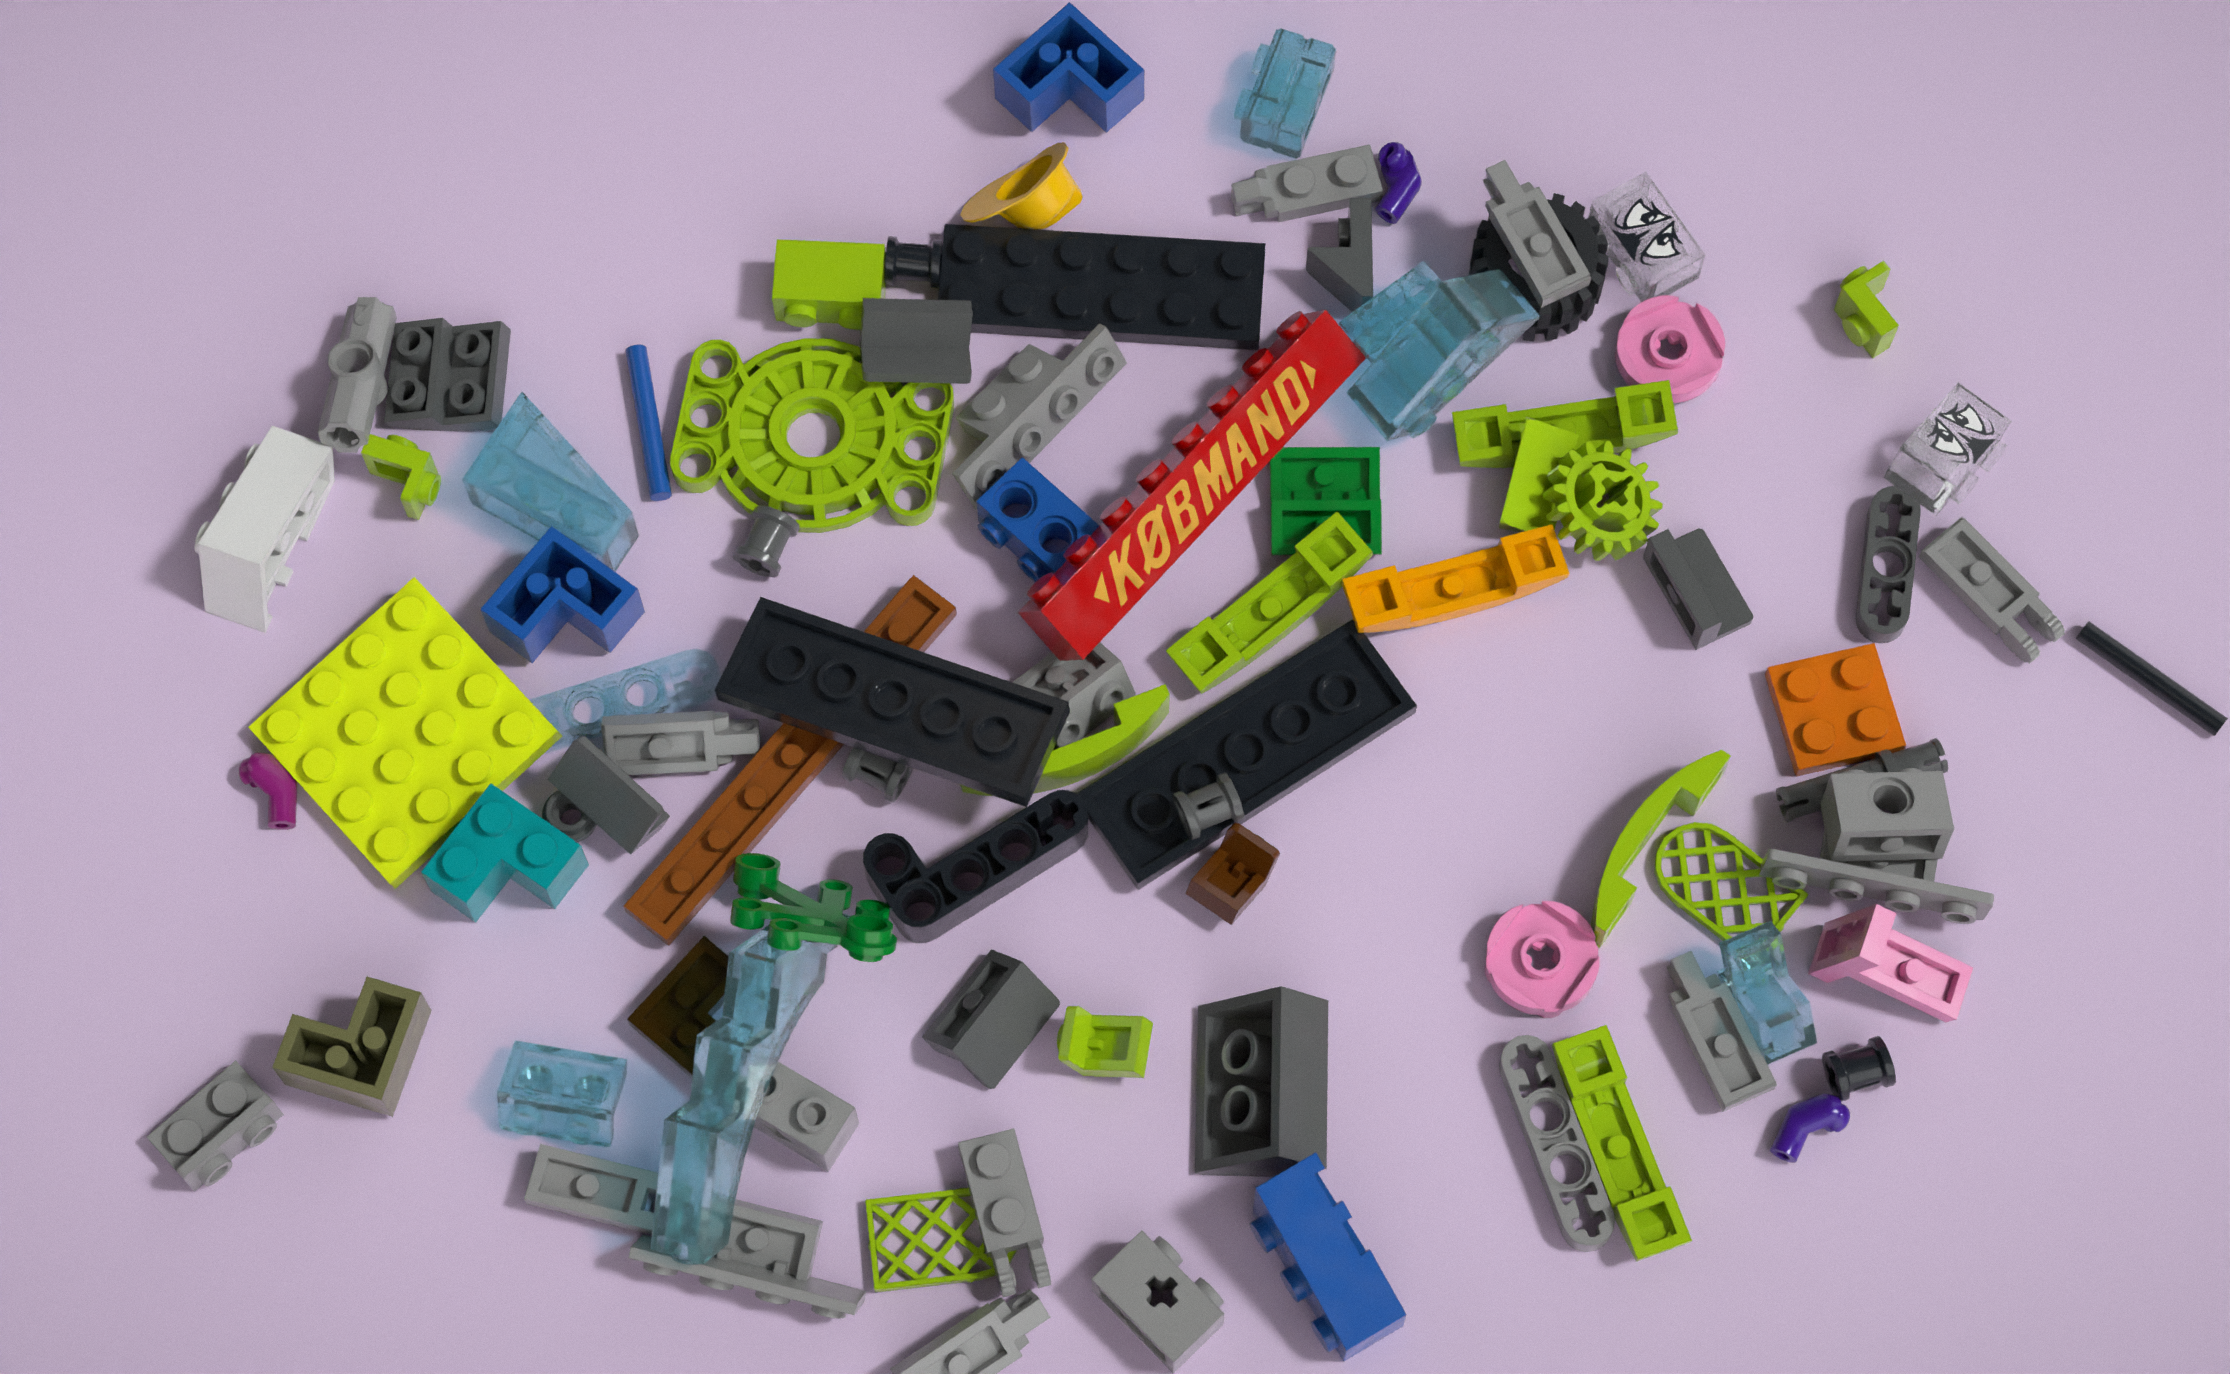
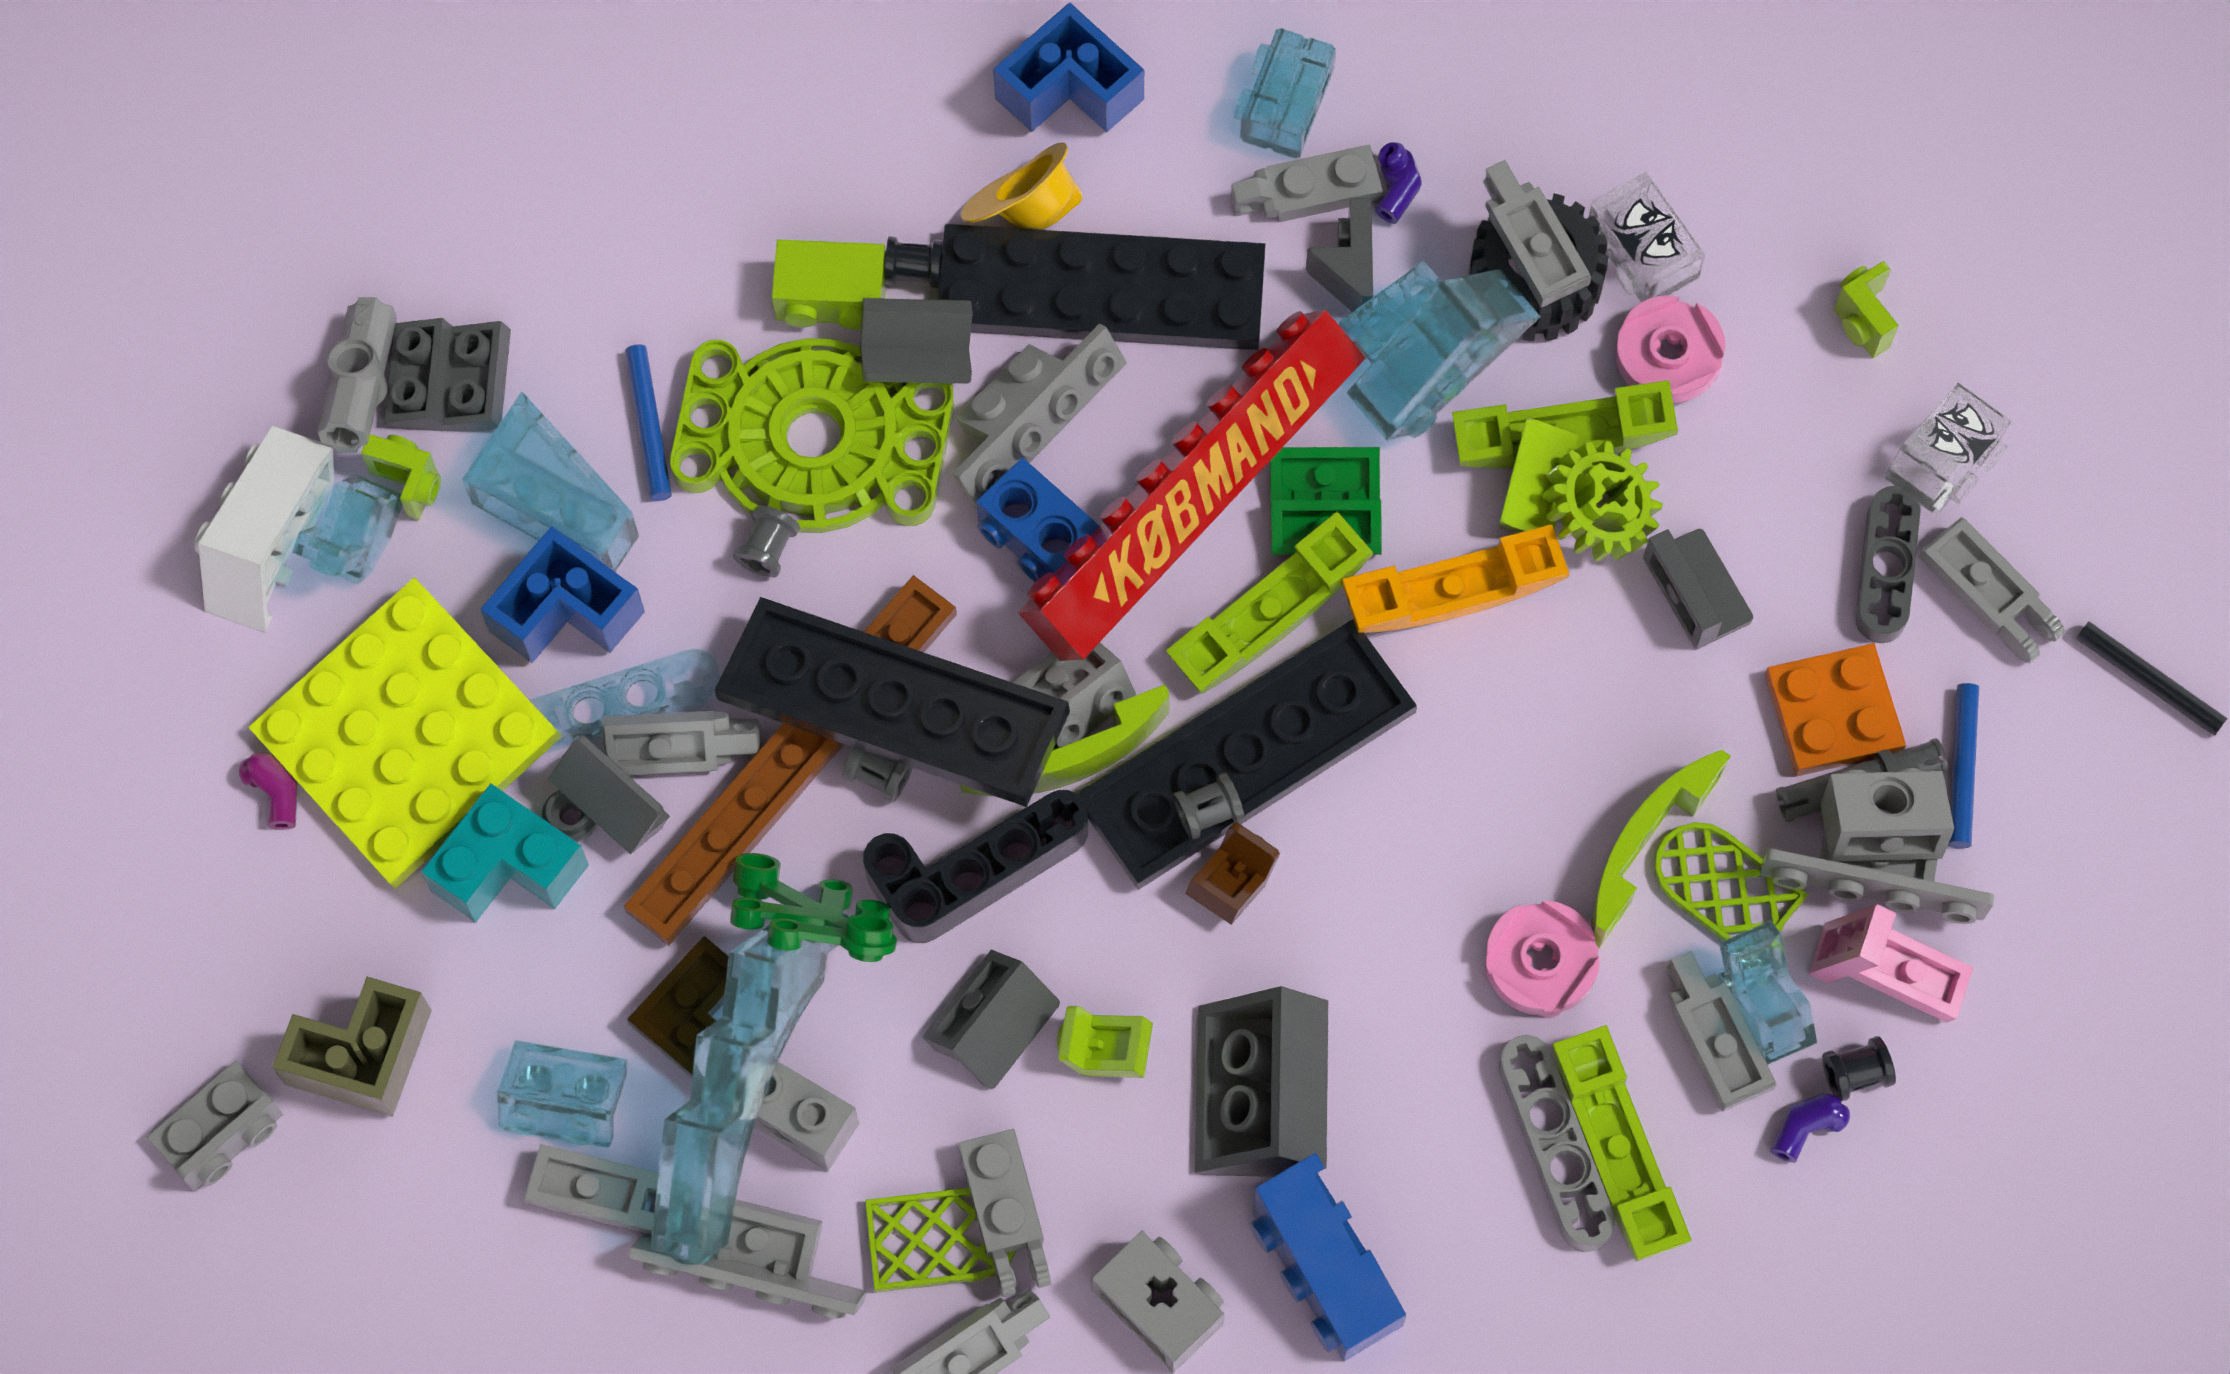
none -> clear light blue brick [292,475,402,584]
none -> blue bar [1949,683,1979,849]

